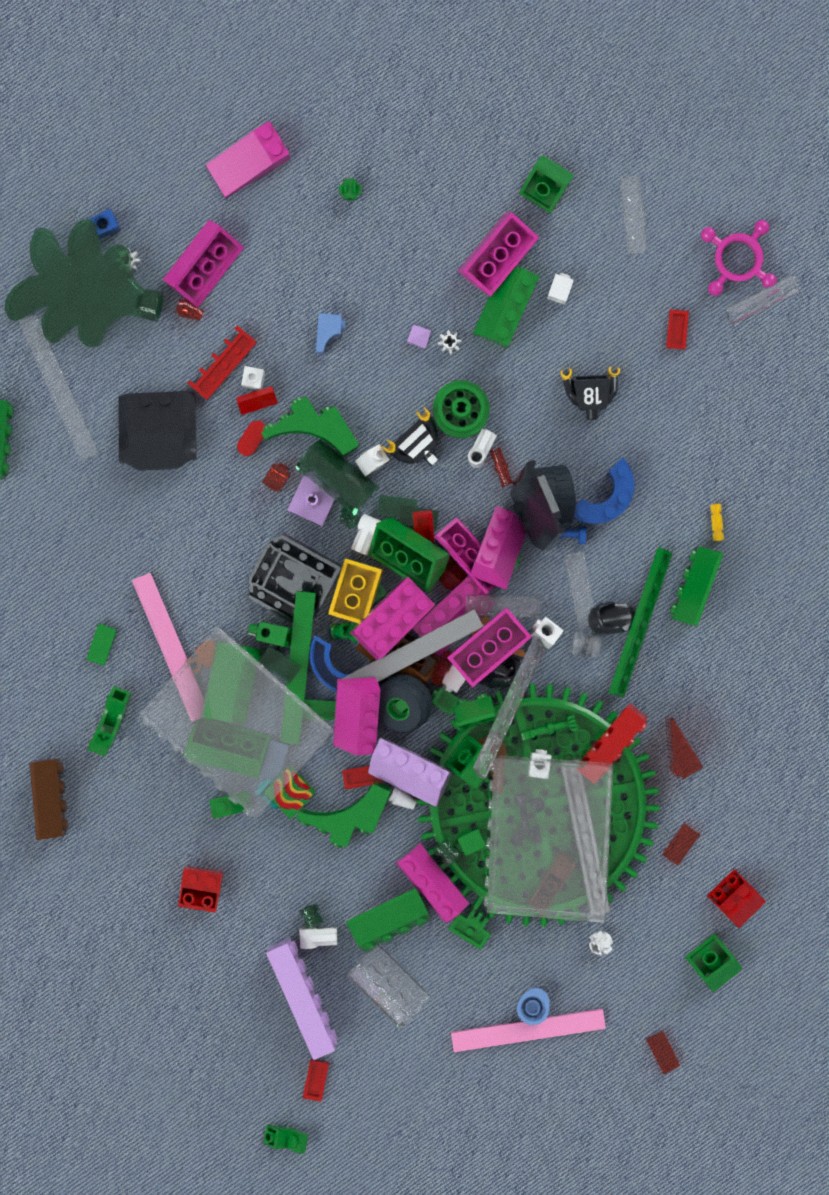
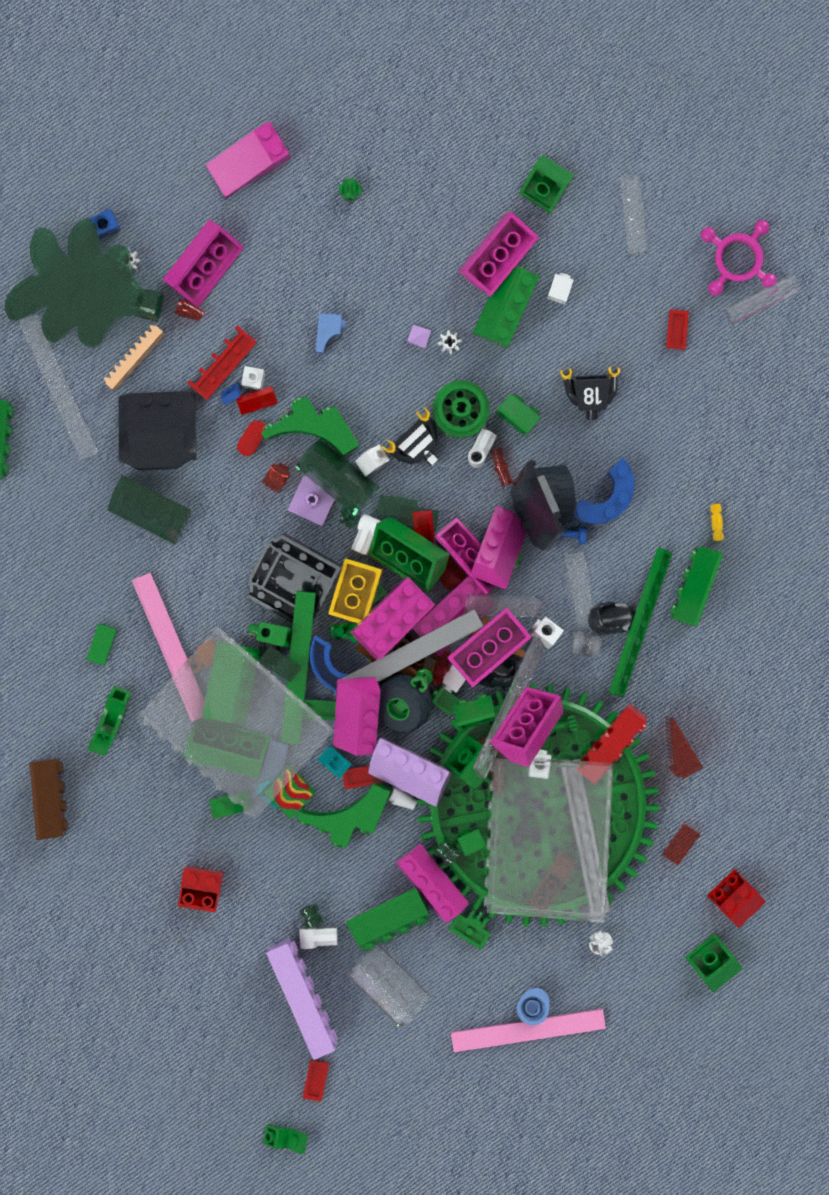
clear red tile [646,1030,680,1075] -> none
none -> light nougat gear [104,325,165,391]
none -> clear green slope [108,475,193,545]
none -> blue tile [220,382,243,405]
none -> teal bracket [317,746,352,779]
none -> green bush [410,668,433,693]
none -> dark pink slope [491,687,563,767]
none -> green slope [496,394,541,437]

